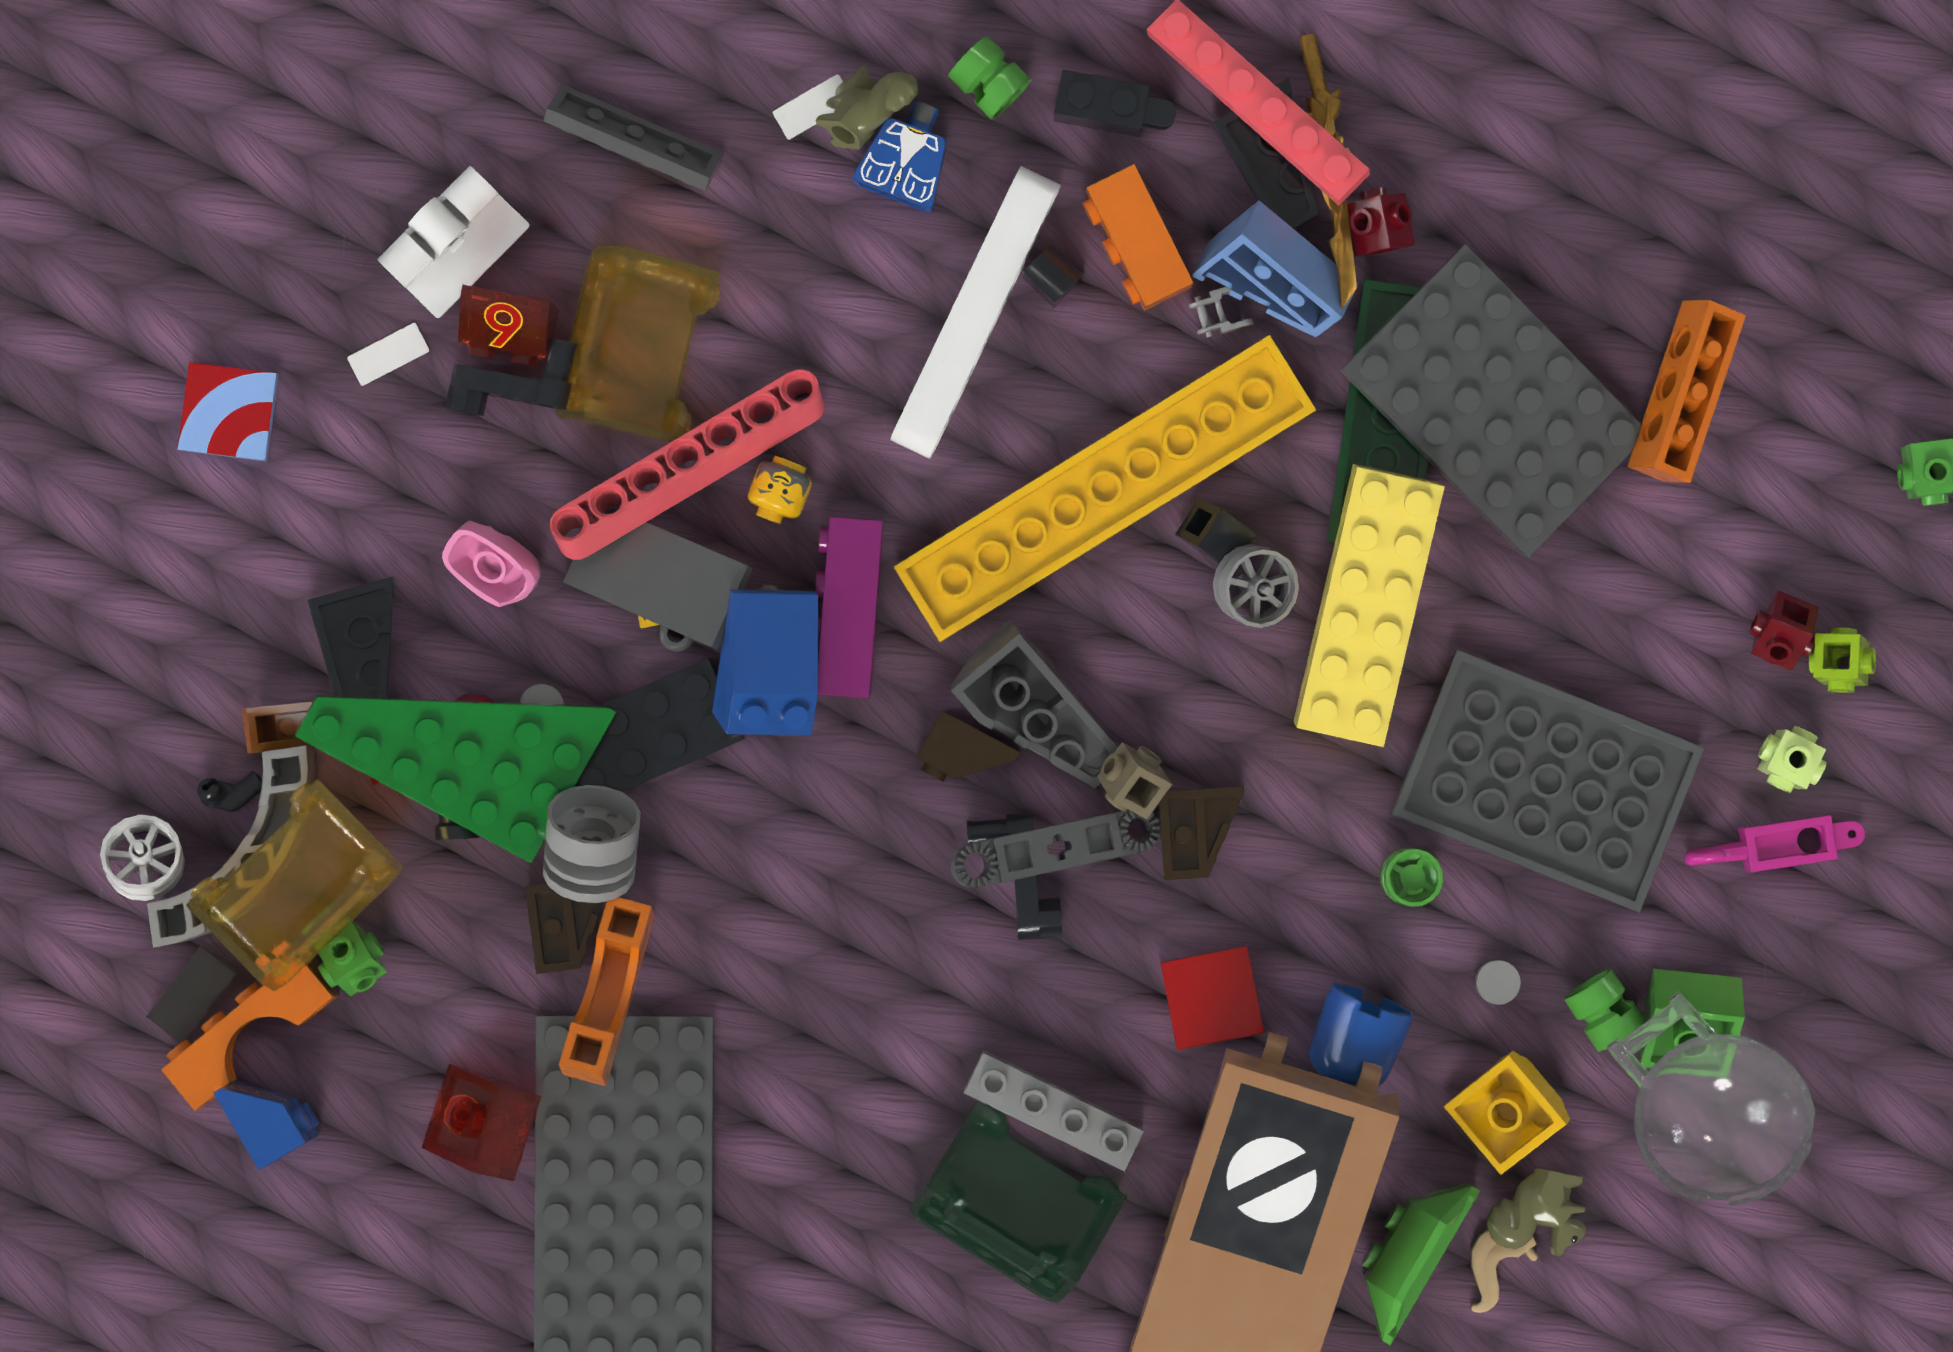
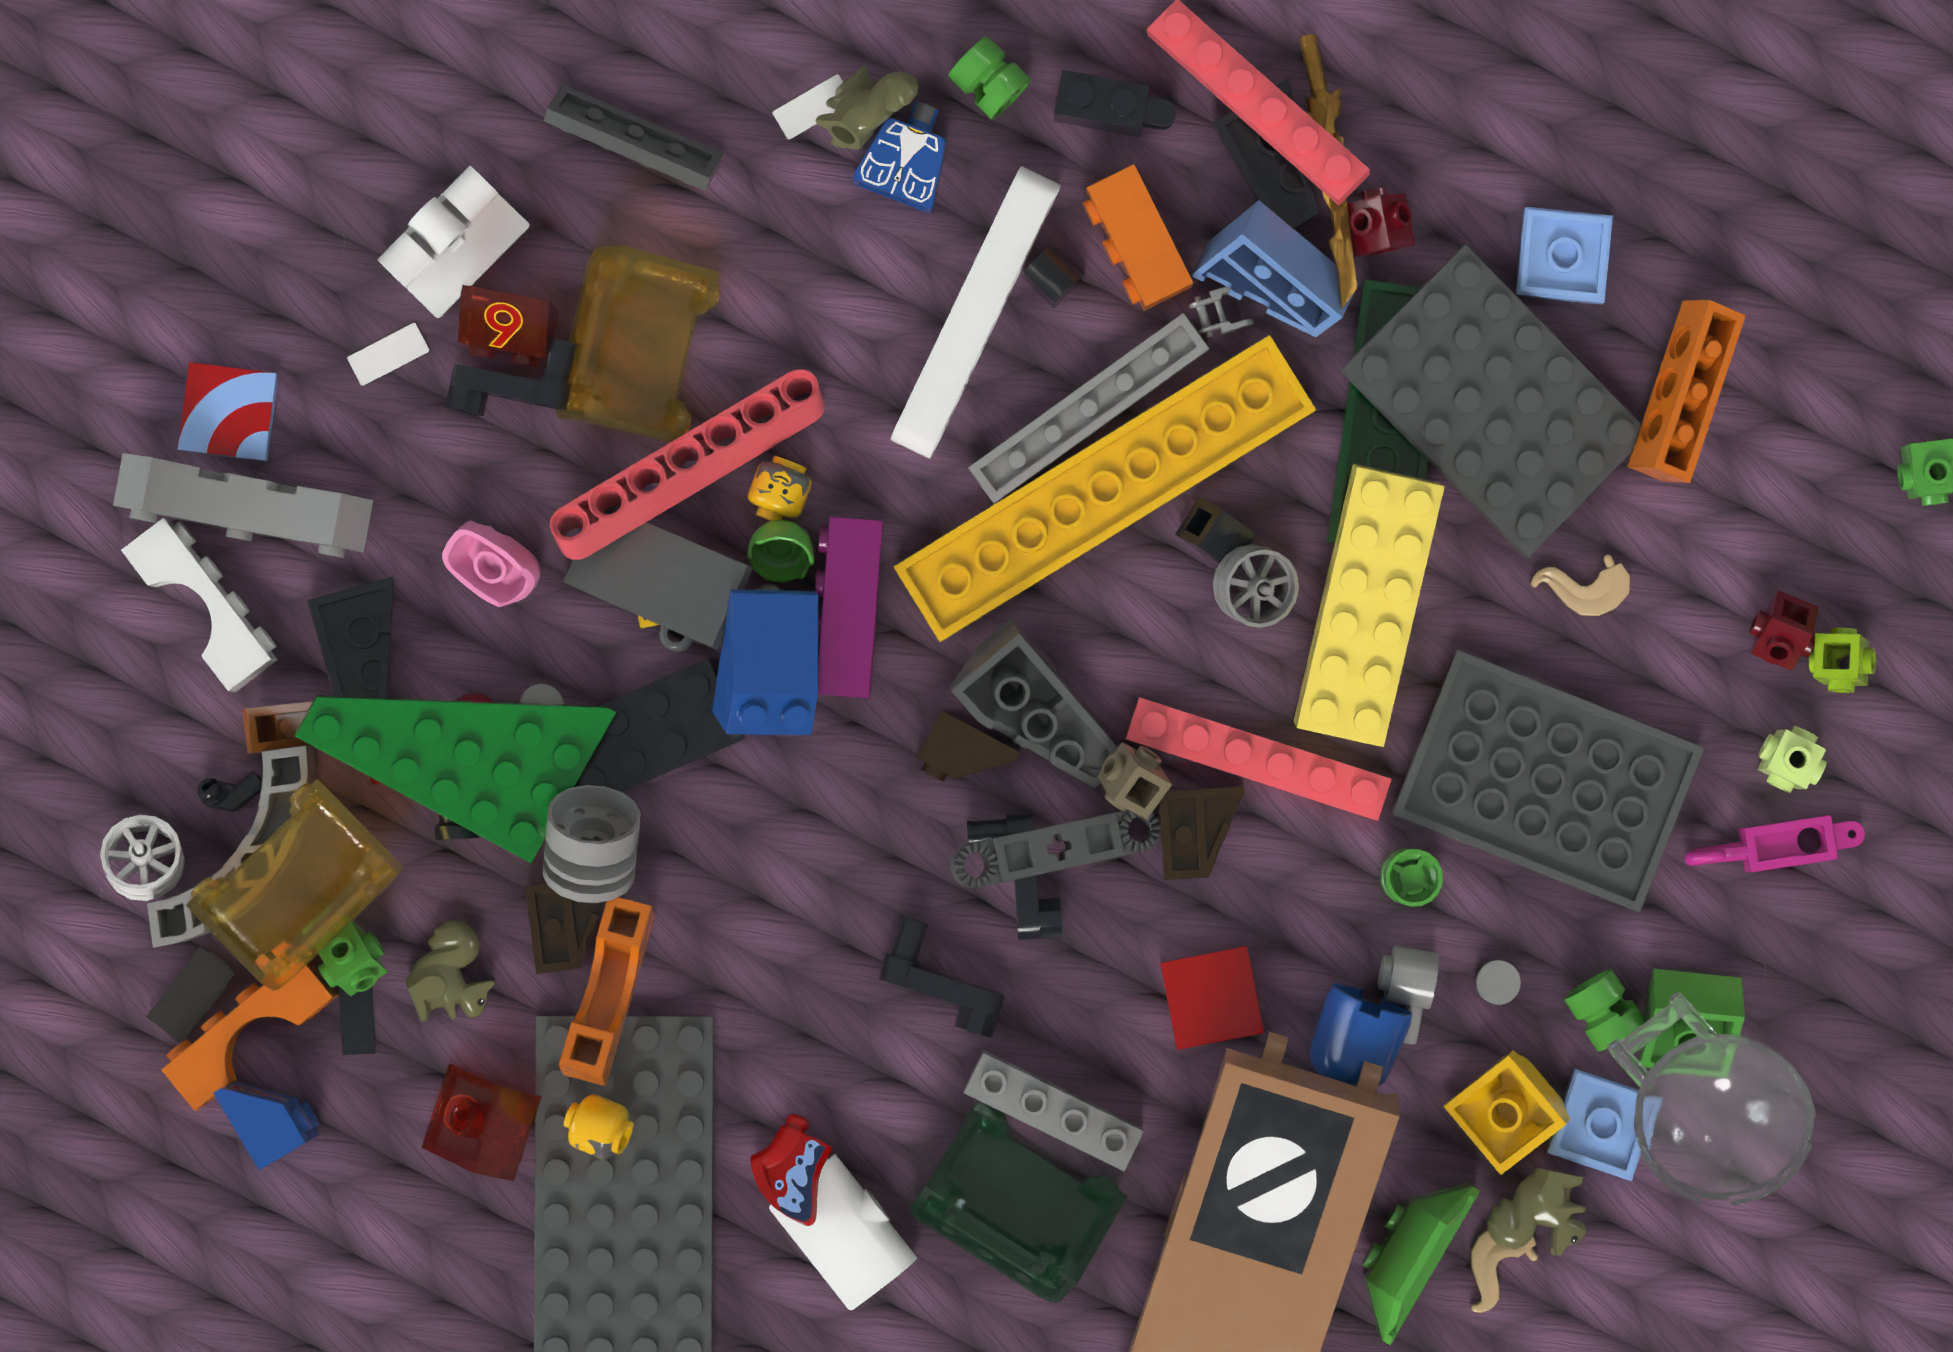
none -> light grey brick [113,453,373,558]
none -> white arch [121,518,277,692]
none -> black sticker [339,987,375,1055]
none -> olive animal [405,920,495,1022]
none -> yellow head [564,1094,634,1160]
none -> bright green hair [747,520,814,583]
none -> red arm [750,1113,832,1226]
none -> white panel [769,1154,917,1310]
none -> black beam [879,916,1005,1038]
none -> light grey plate [968,313,1209,504]
none -> coral plate [1125,697,1392,821]
none -> light grey piece [1377,945,1439,1044]
none -> light blue tile [1515,207,1613,305]
none -> tan piece [1530,554,1630,616]
none -> light blue tile [1546,1068,1659,1181]

